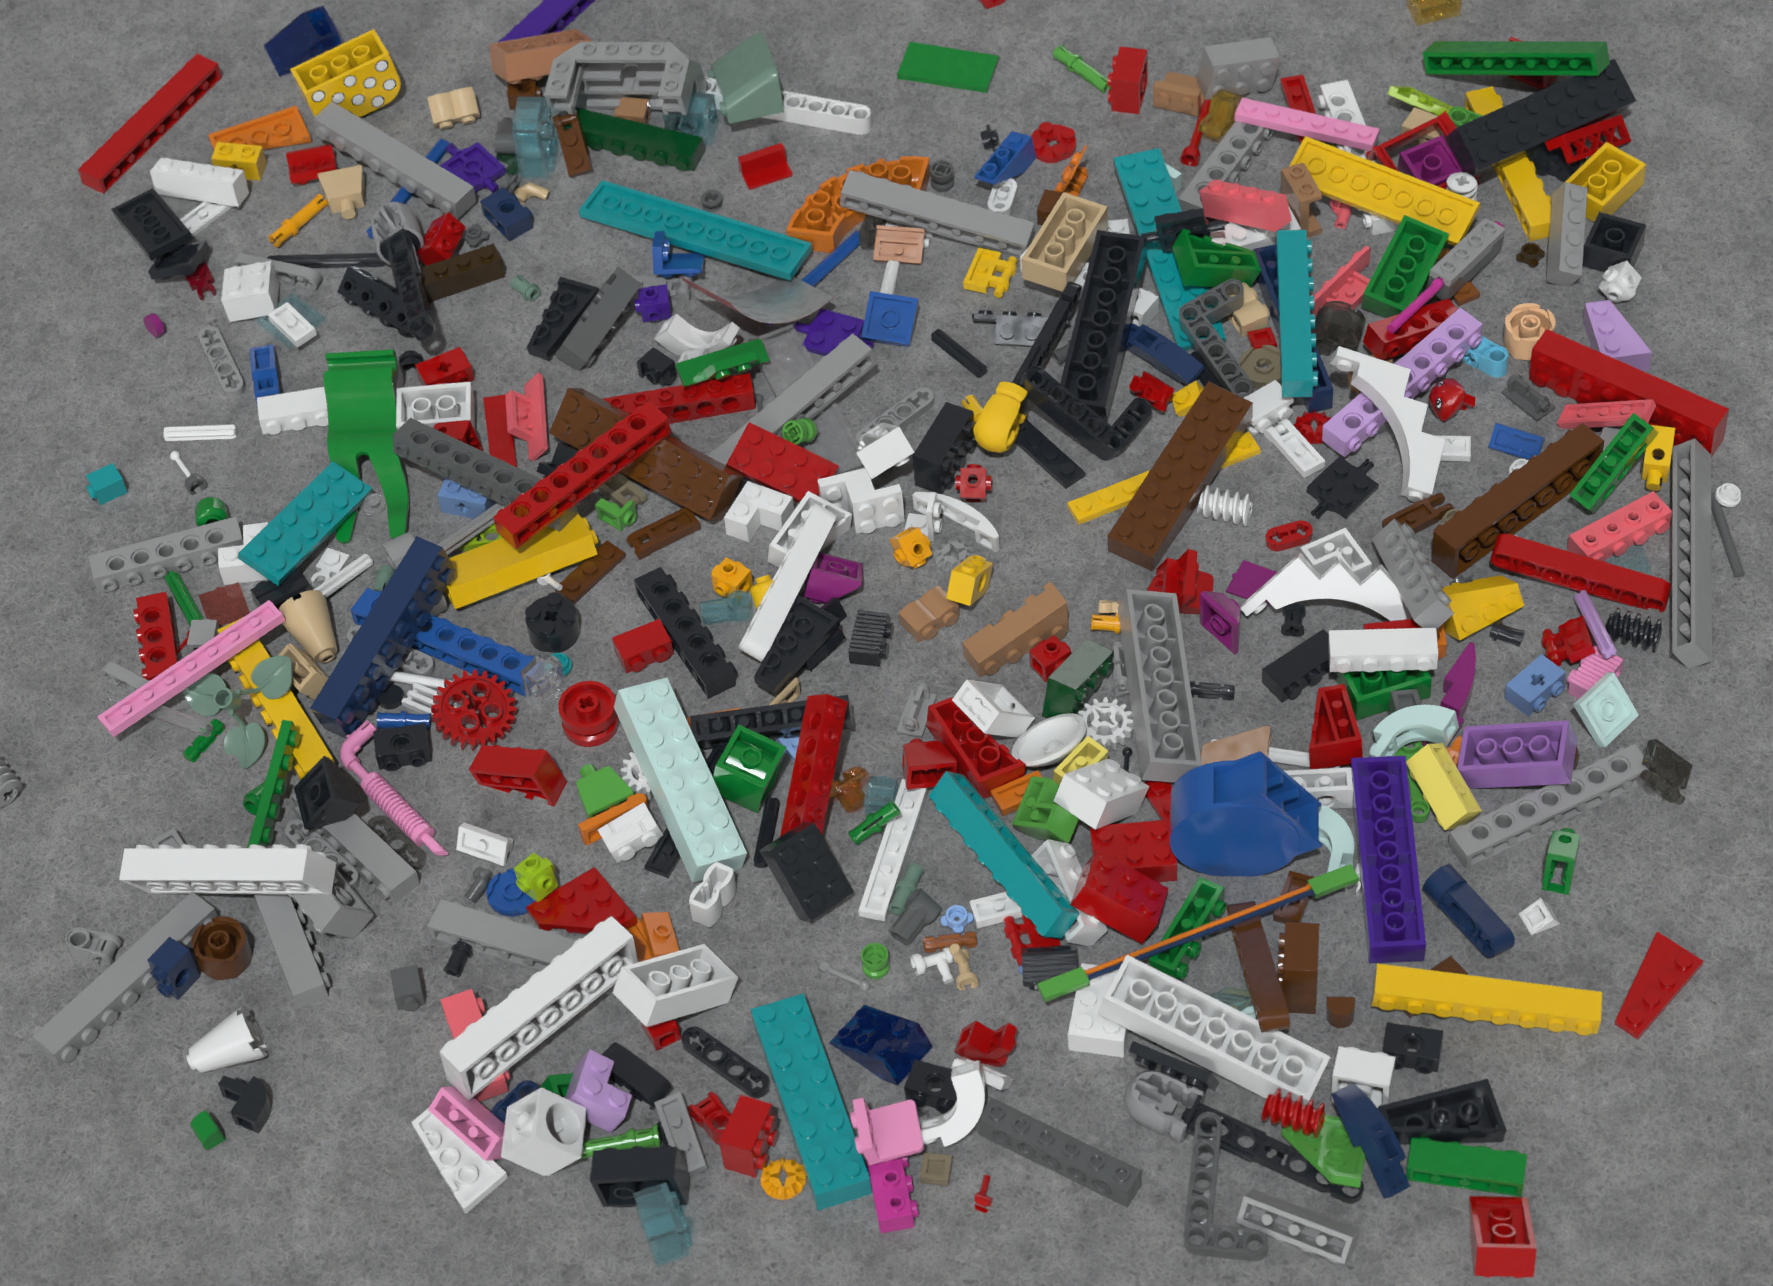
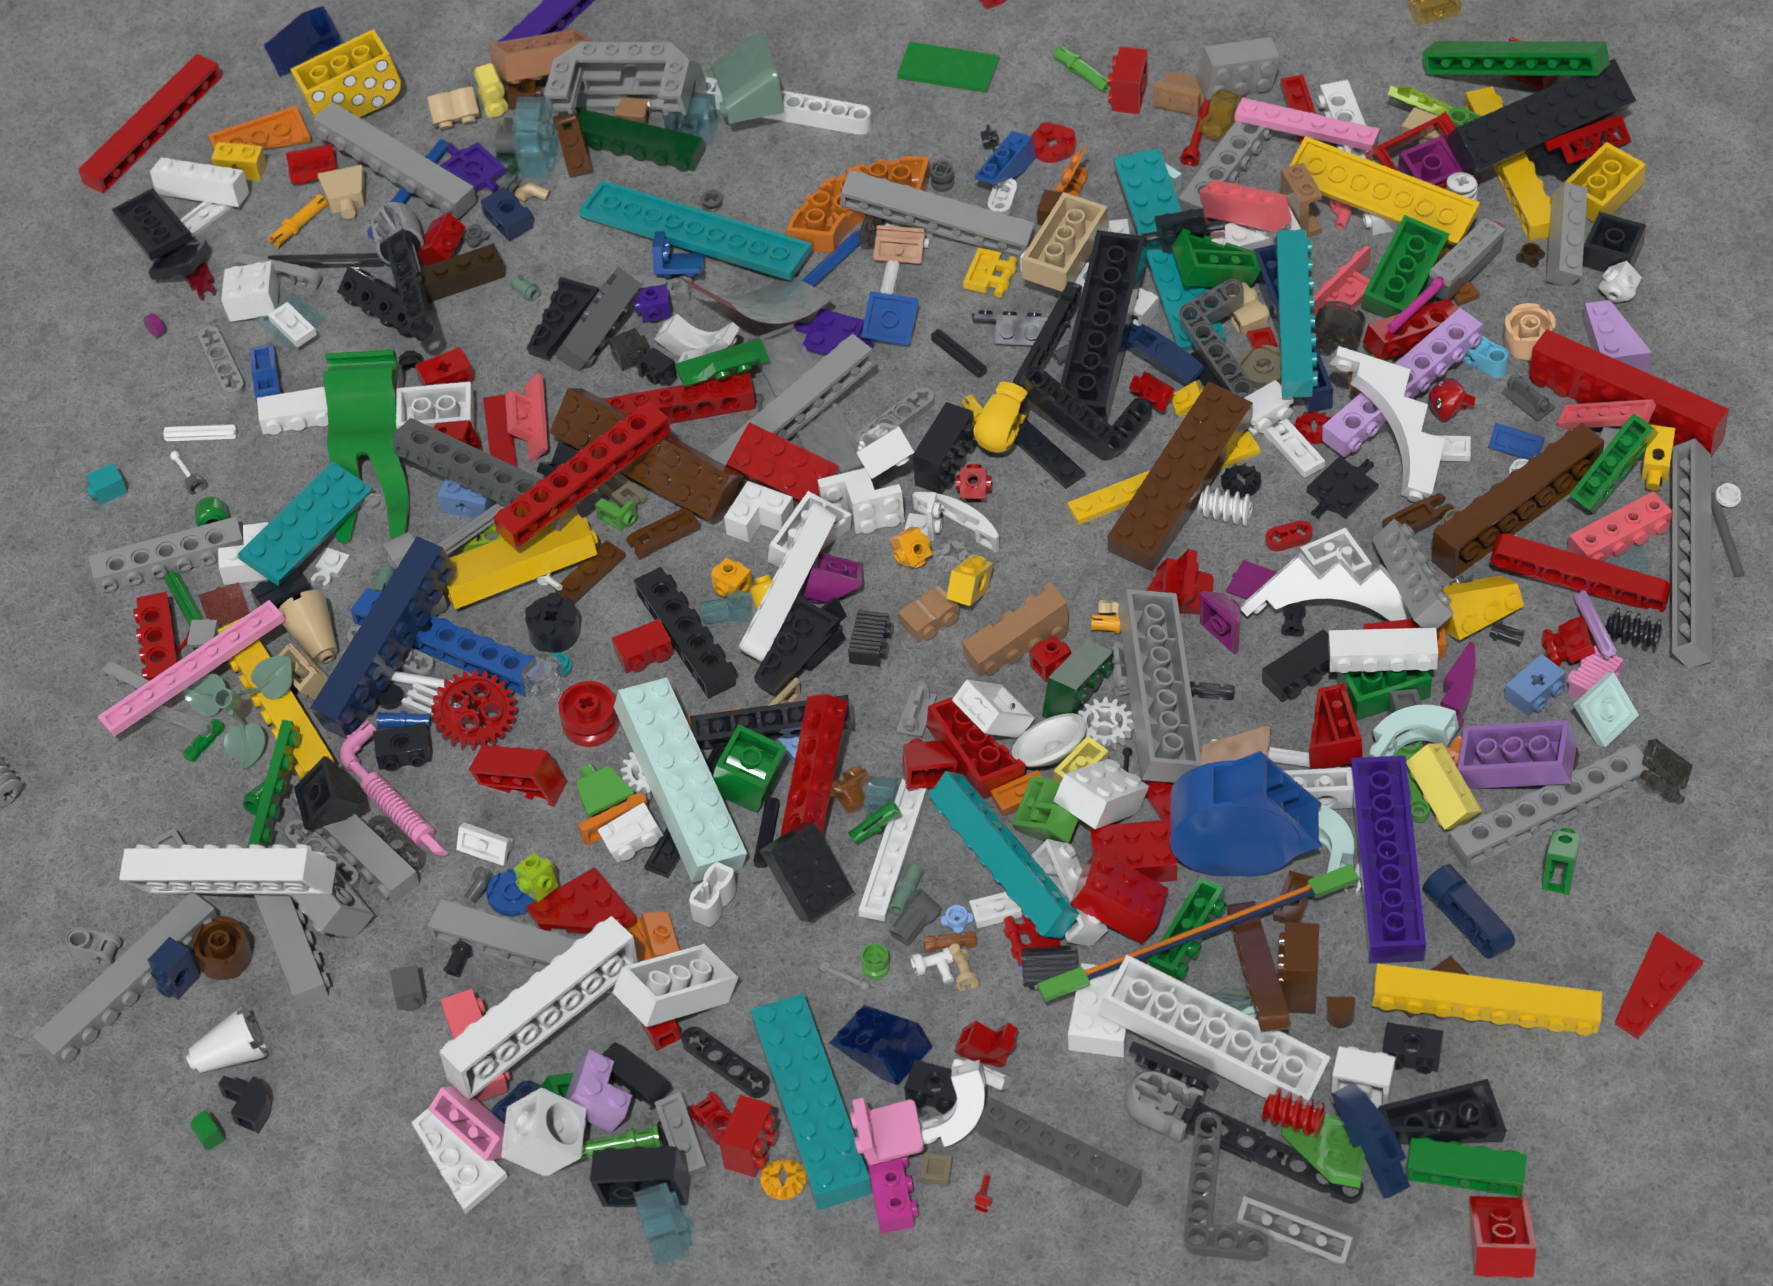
white axle [314,554,373,598] -> none
red panel [738,143,793,190] -> none
bright green wheel [782,418,817,445] -> none
white slope [1519,898,1560,935] -> none
none -> light yellow brick [474,63,508,117]
none -> clear smoke brick [609,328,649,371]
none -> black gear [1221,462,1262,498]

